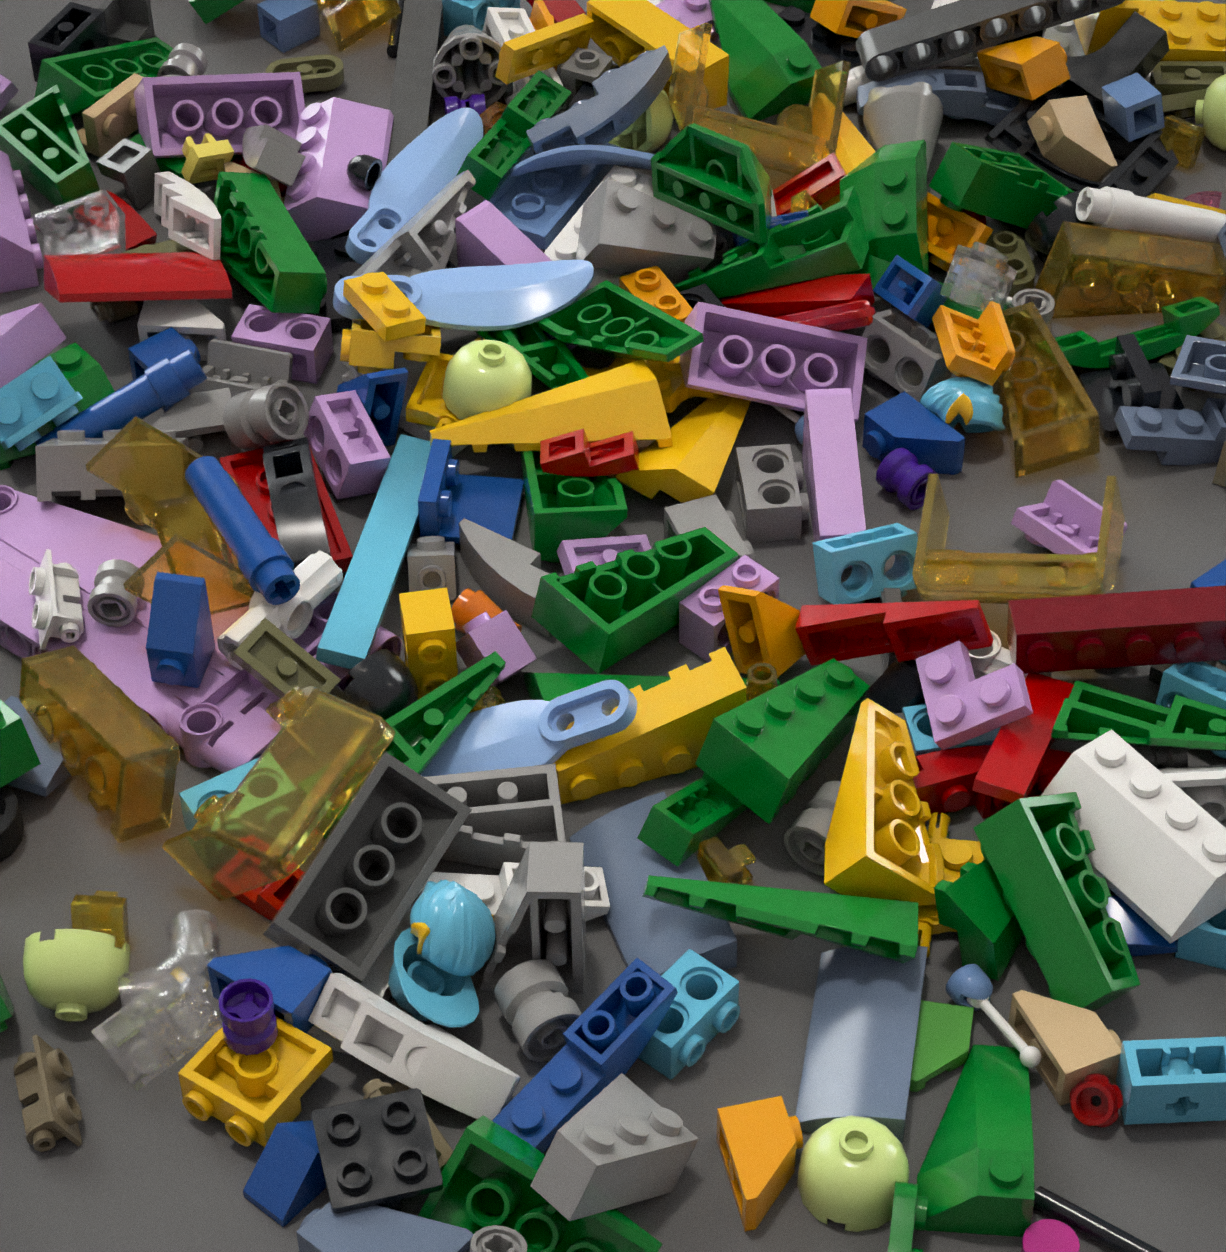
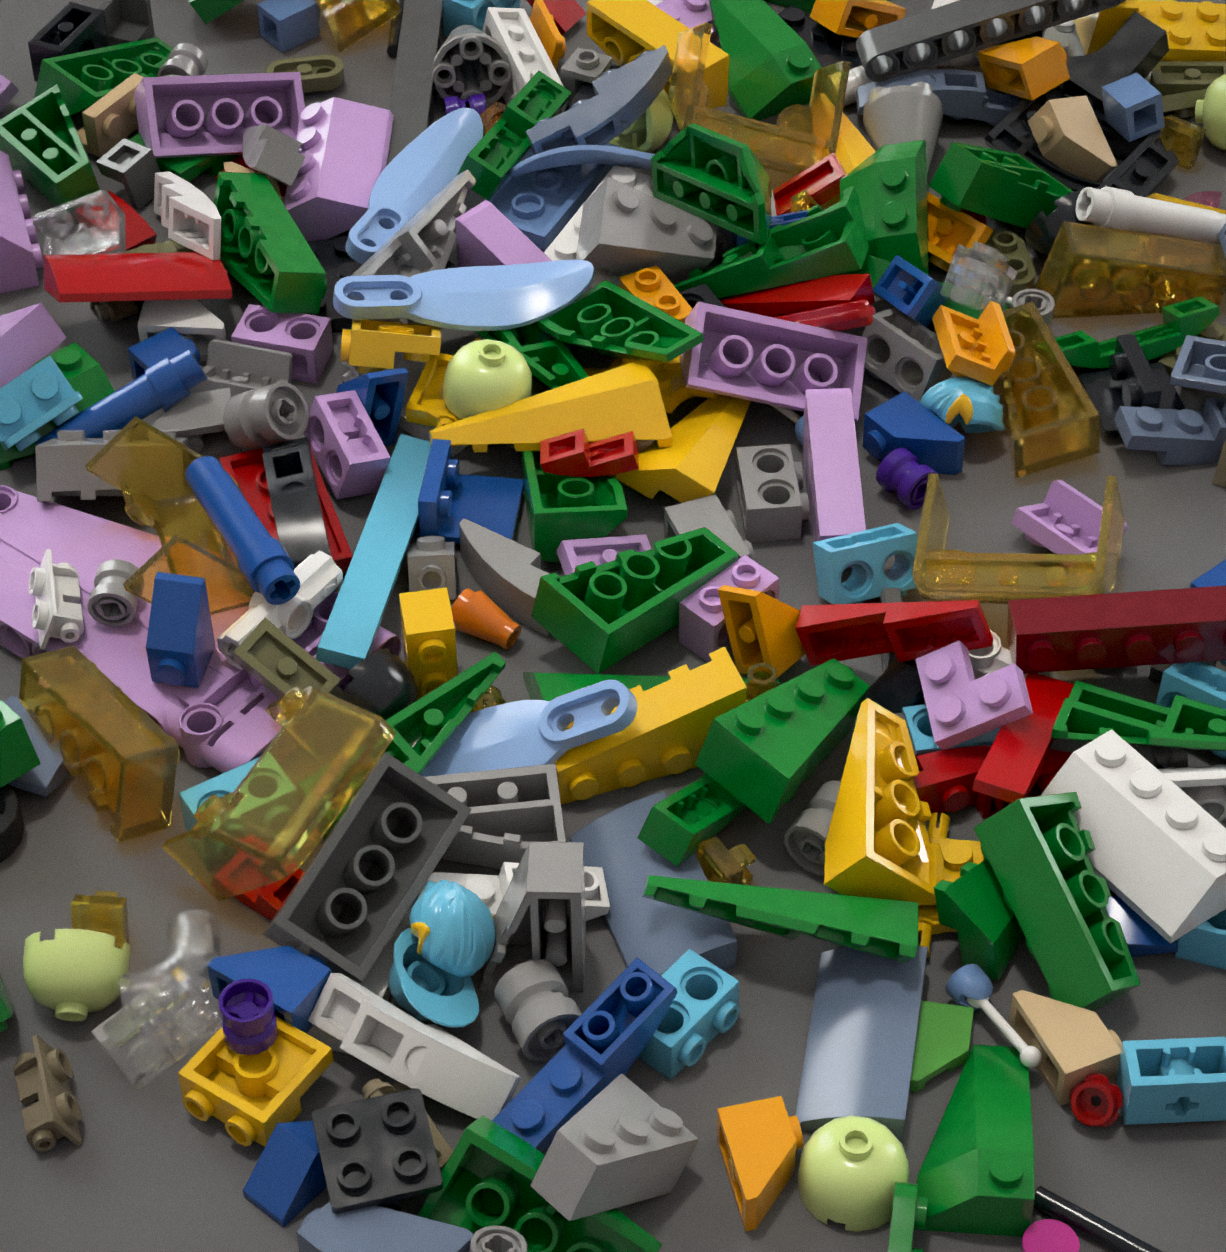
light yellow tile [181,133,234,184] -> none
yellow plate [343,272,426,342] -> none
black hinge [347,154,382,191] -> none
lavender brick [456,610,537,692] -> none
yellow plate [495,13,595,85] -> none

